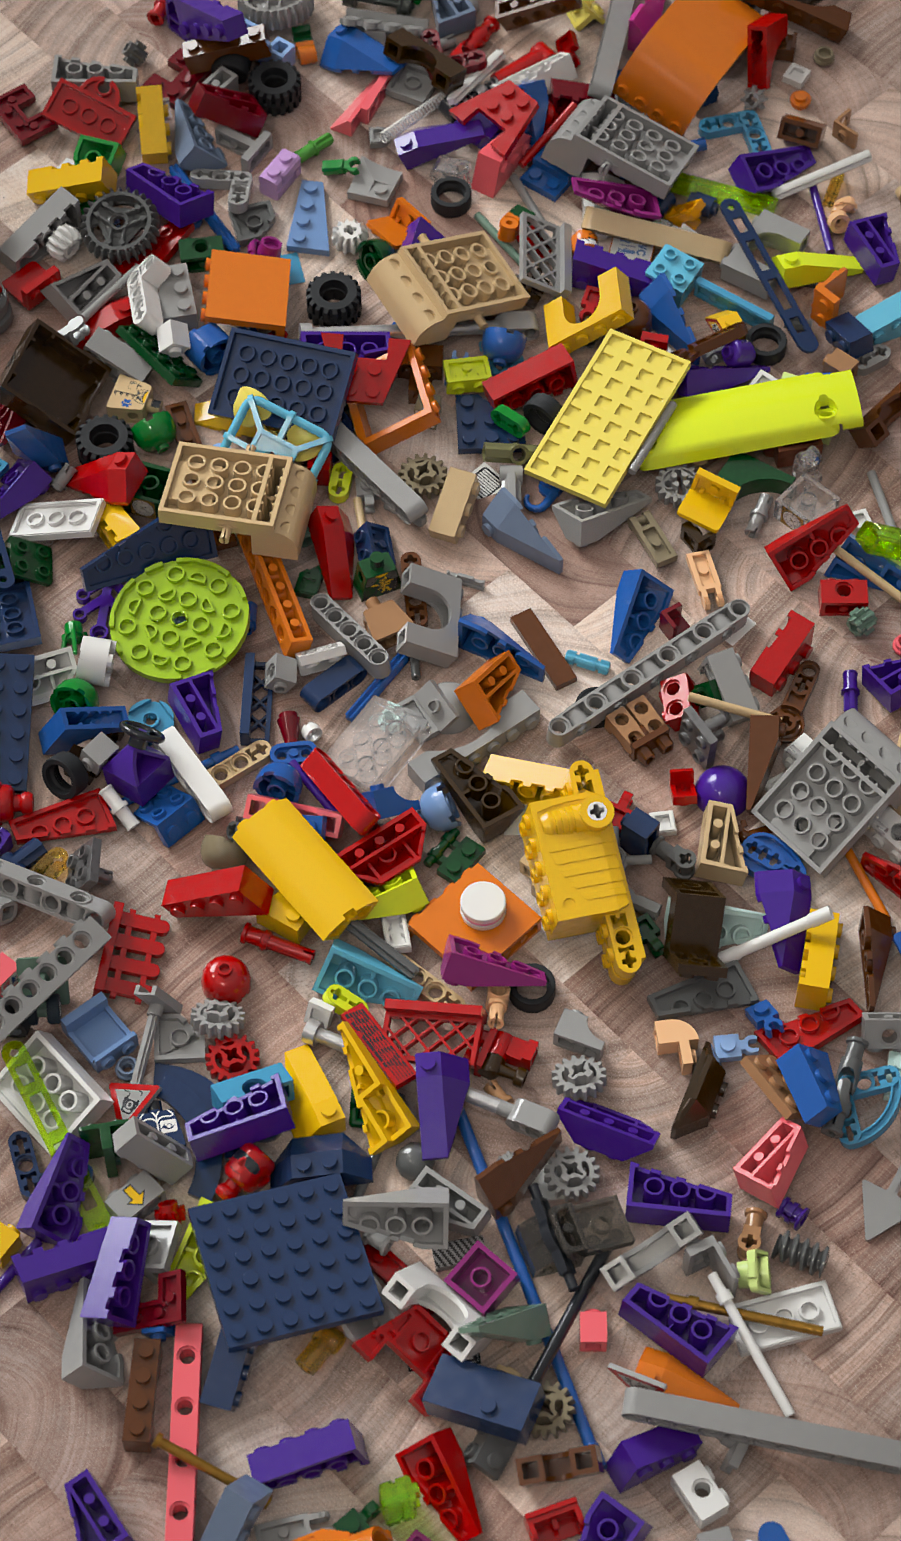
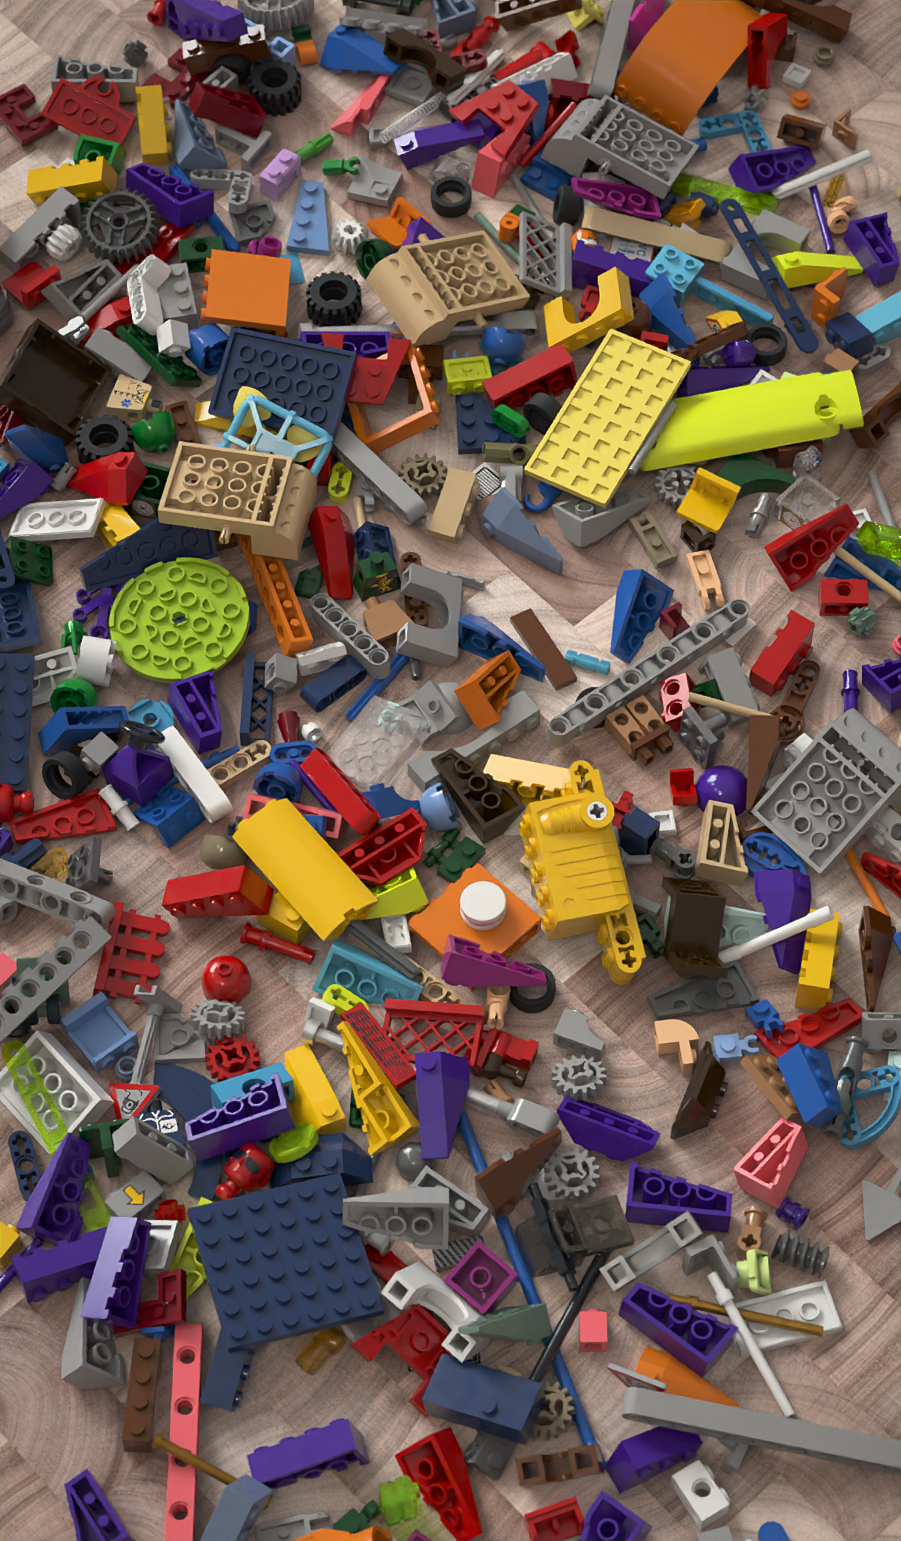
none -> lime tile [268,1123,319,1163]
none -> black tyre [553,185,582,226]

